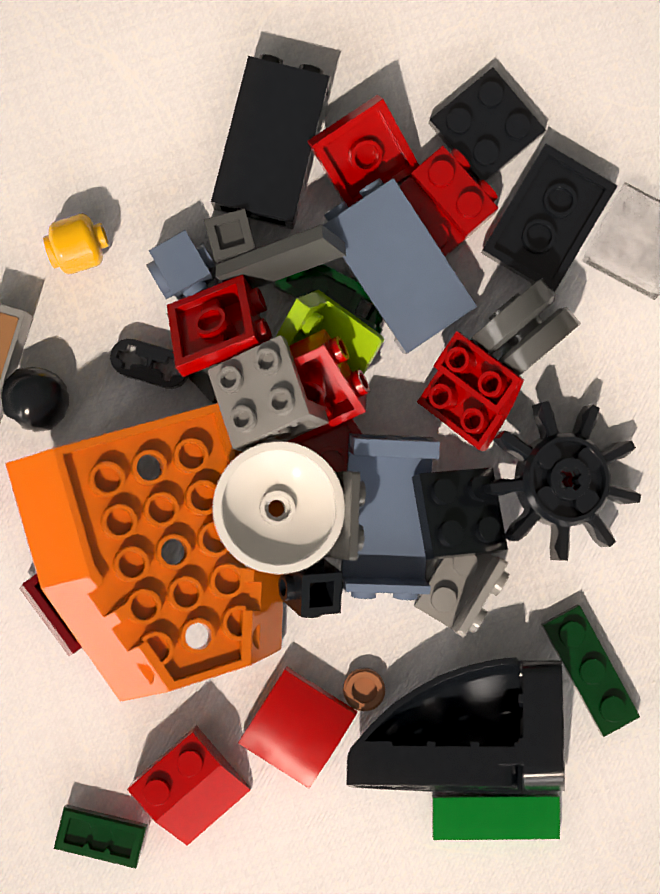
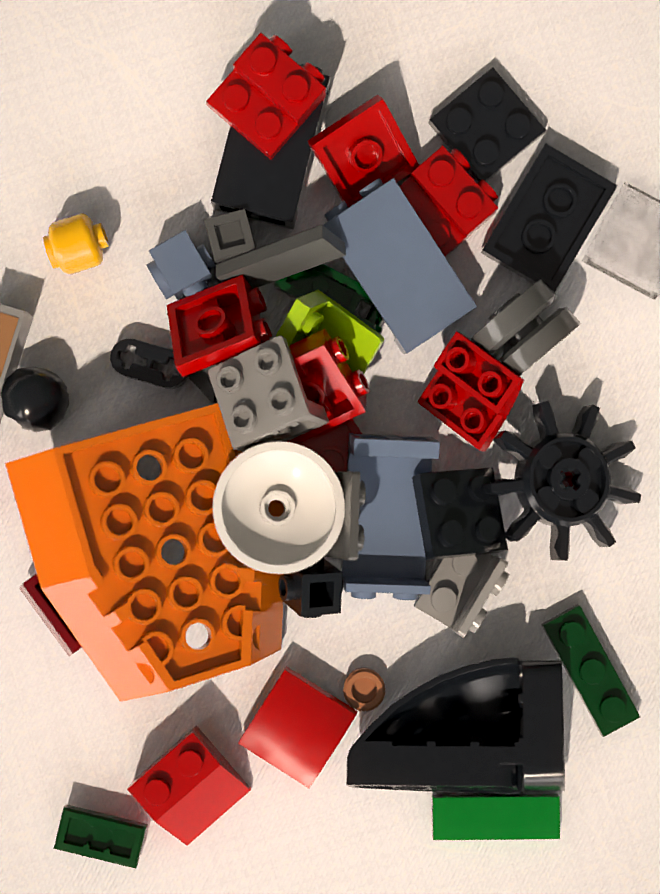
none -> red plate [206,33,326,160]

